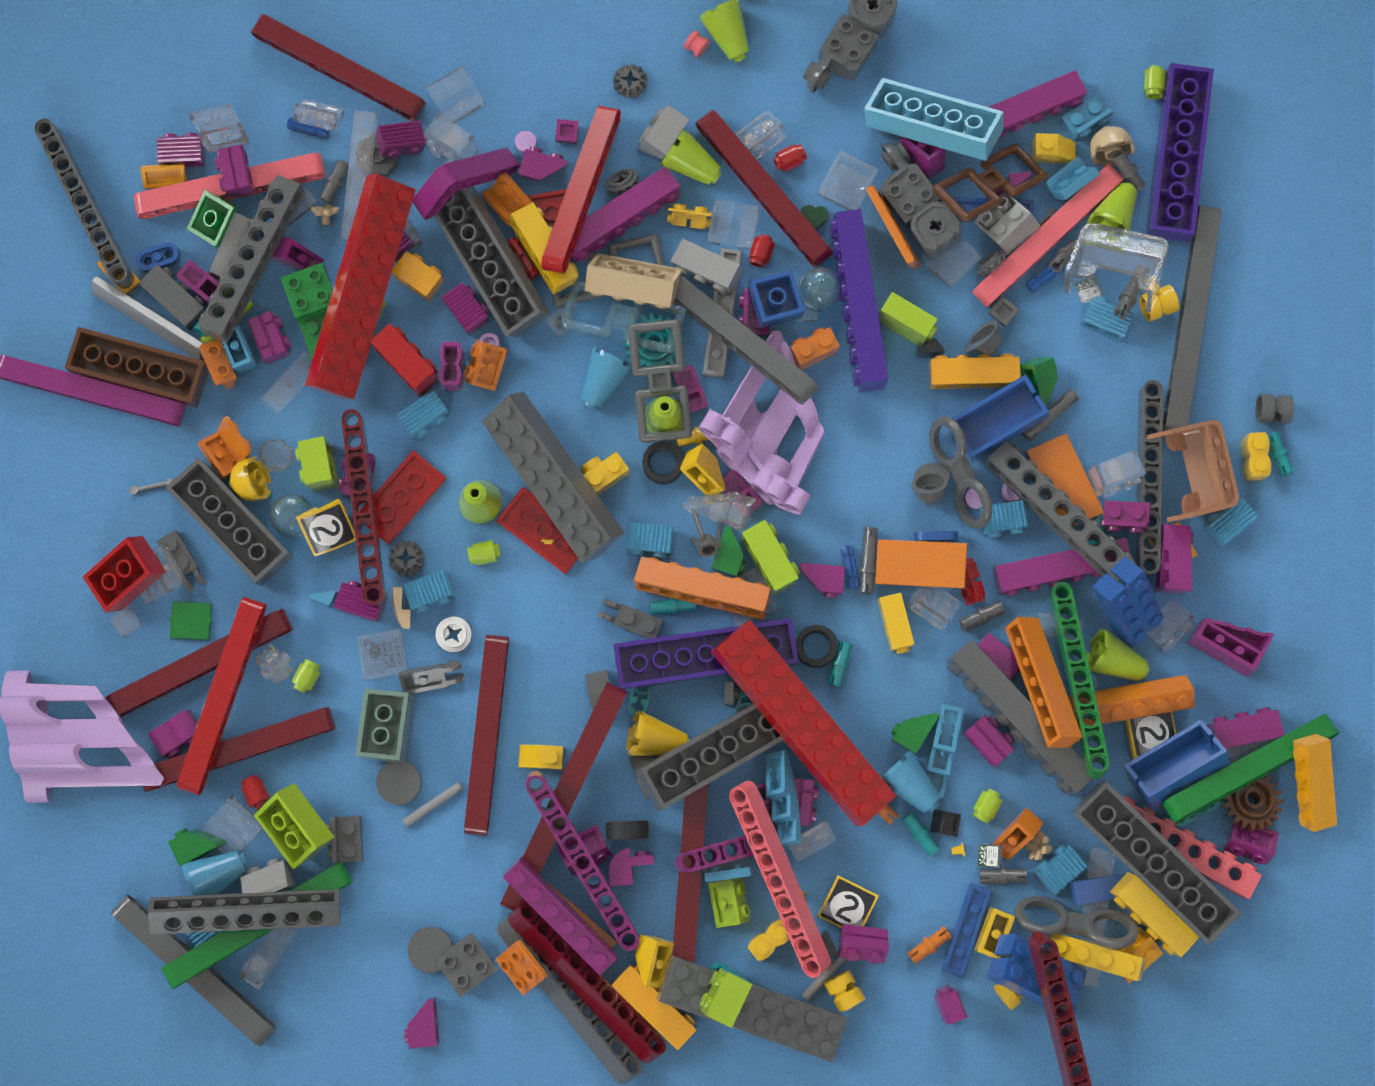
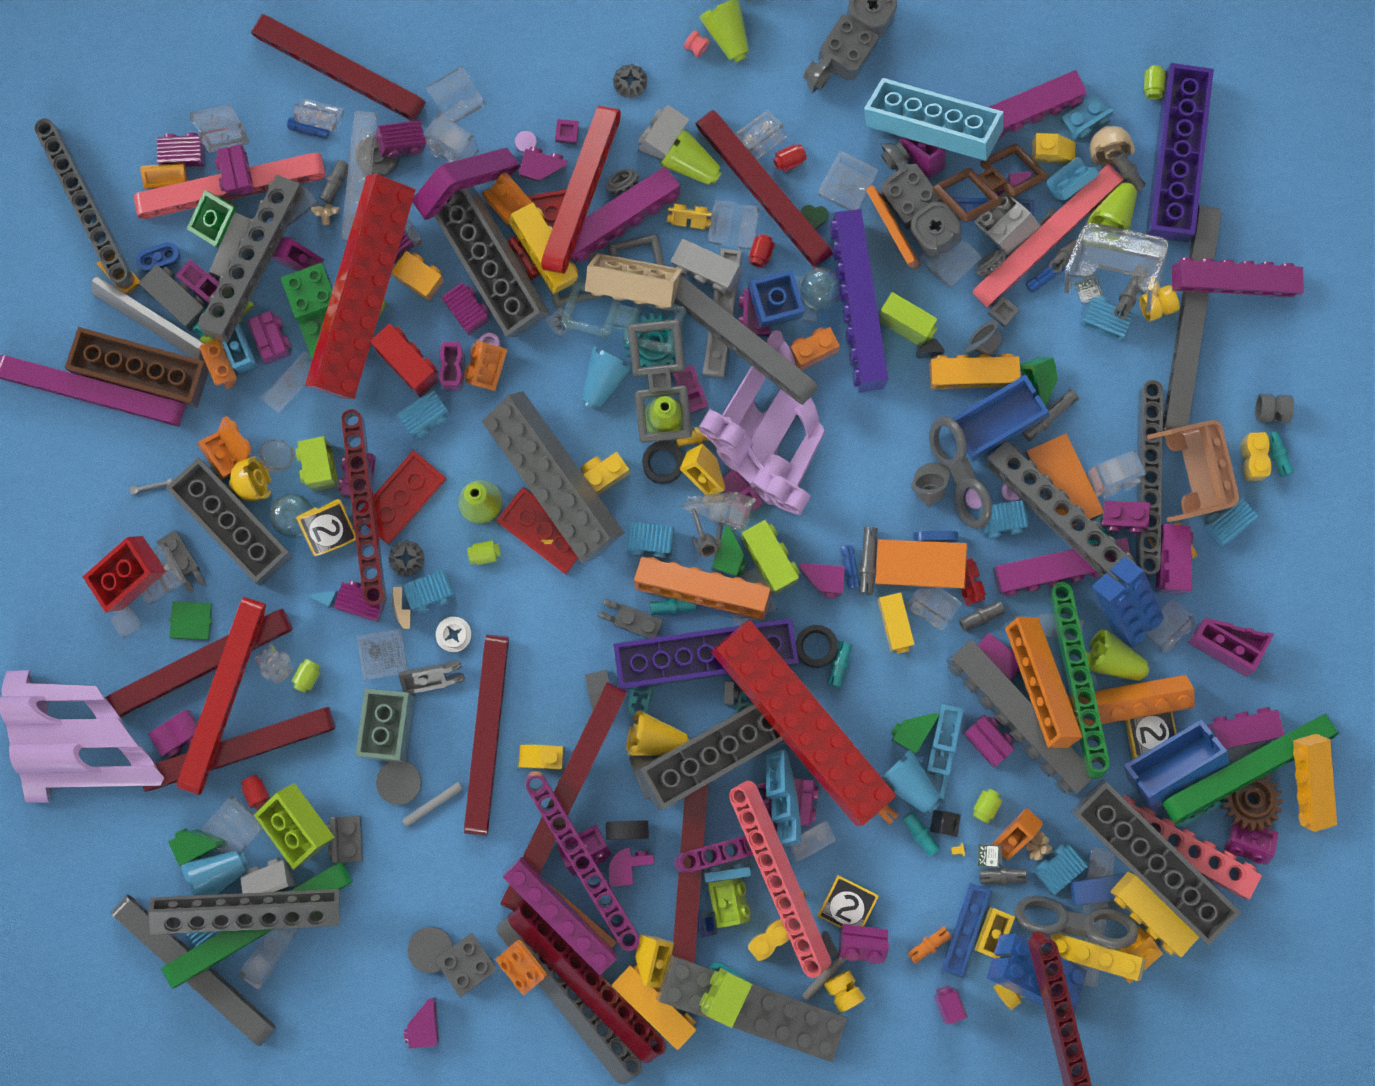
none -> clear blue slope [698,911,718,938]
none -> magenta brick [1172,257,1304,297]

